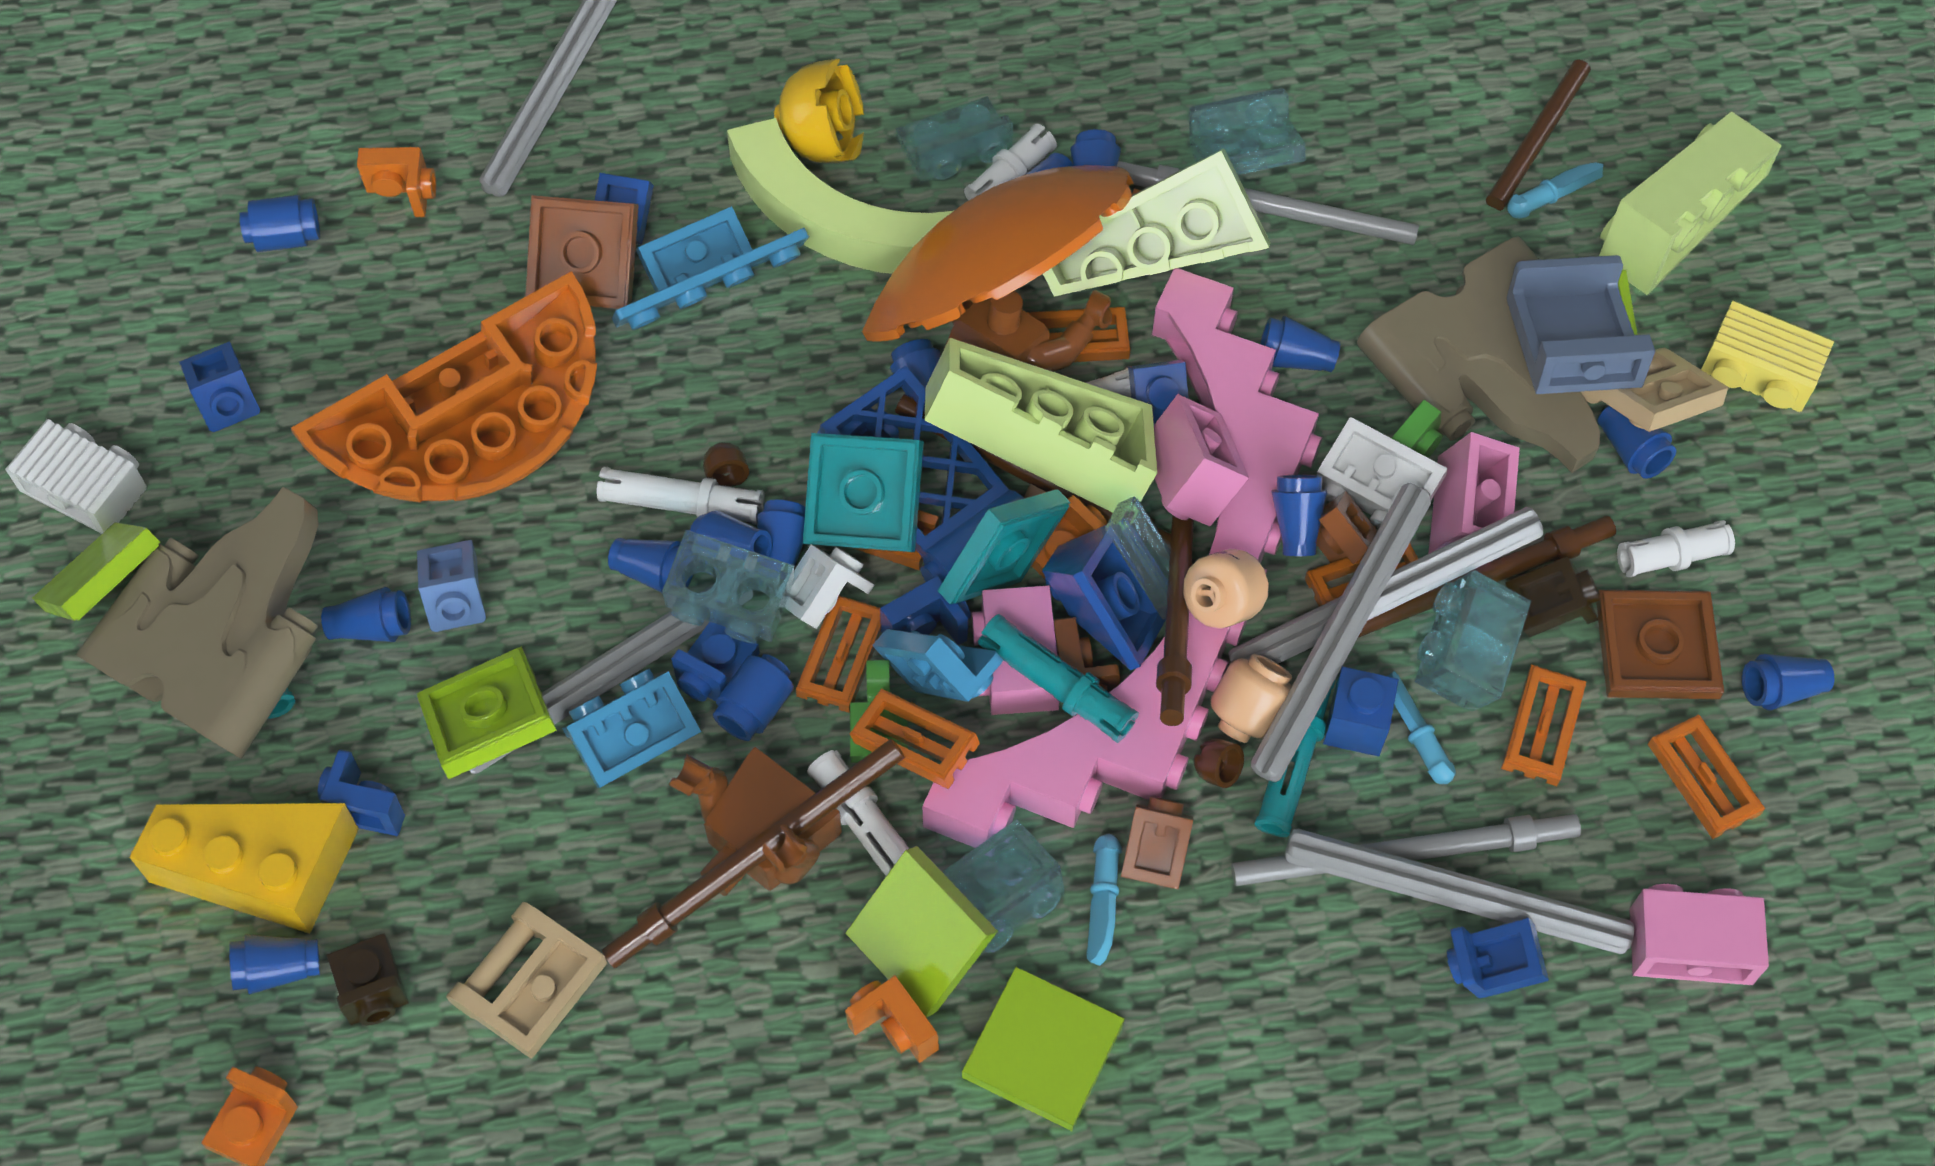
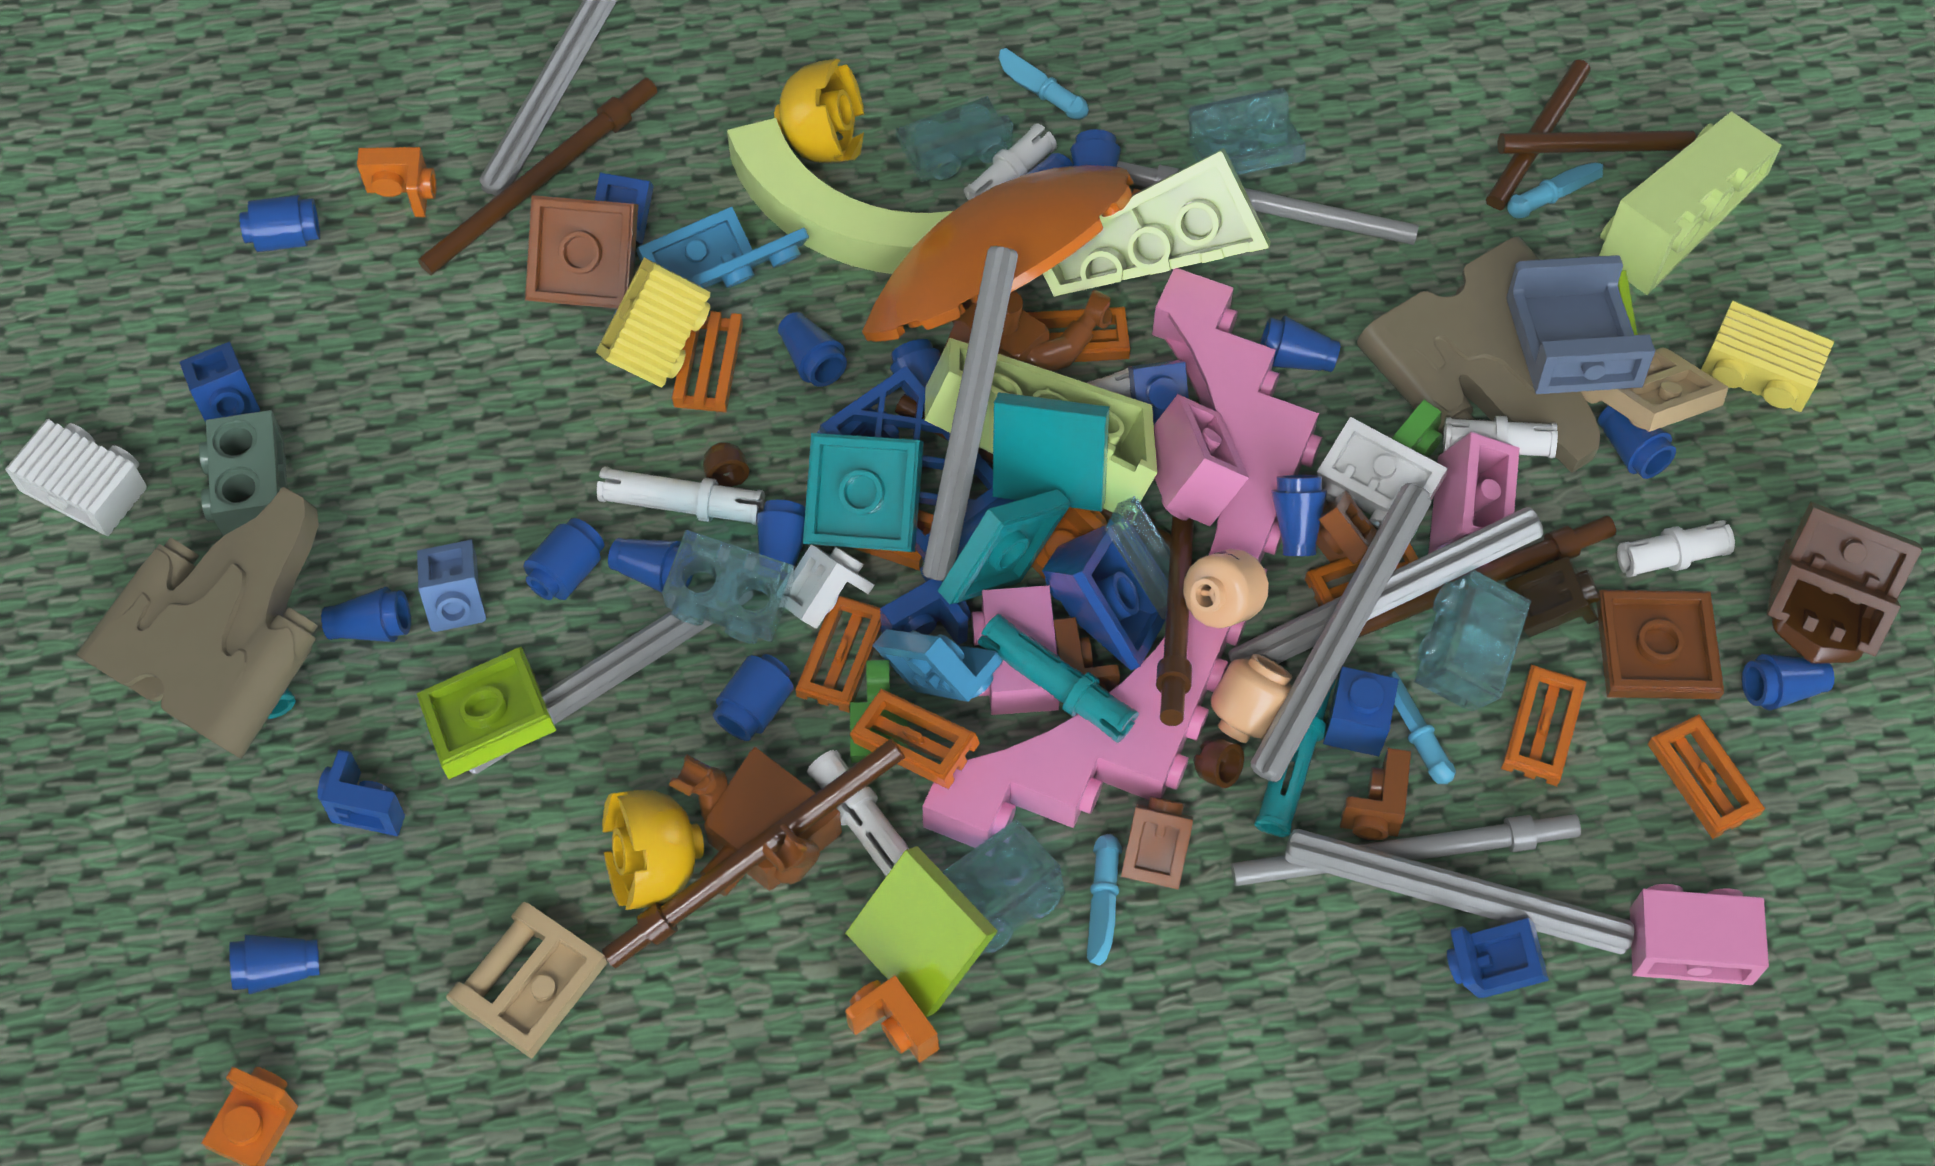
lime tile [32,522,160,621] -> none
yellow wedge [129,803,359,934] -> none
orange brick [291,271,598,502] -> none
dark brown bracket [327,933,409,1026] -> none
dark azure bracket [562,668,701,788] -> none
blue bracket [671,619,760,702] -> none
blue cone [688,511,772,565] -> none
lime tile [962,967,1125,1131] -> none
none -> sand green brick [199,410,287,536]
none -> reddish brown bar [417,77,658,275]
none -> blue brick [524,518,605,600]
none -> light yellow brick [596,257,710,388]
none -> yellow cylinder [602,790,704,910]
none -> orange tile [672,311,743,413]
none -> blue cone [778,312,847,387]
none -> light grey axle [922,246,1018,581]
none -> teal tile [993,392,1110,512]
none -> medium azure piece [999,48,1089,120]
none -> dark orange bracket [1340,748,1411,840]
none -> white pin [1443,416,1558,458]
none -> reddish brown bar [1497,130,1696,154]
none -> reddish brown piece [1766,502,1923,664]

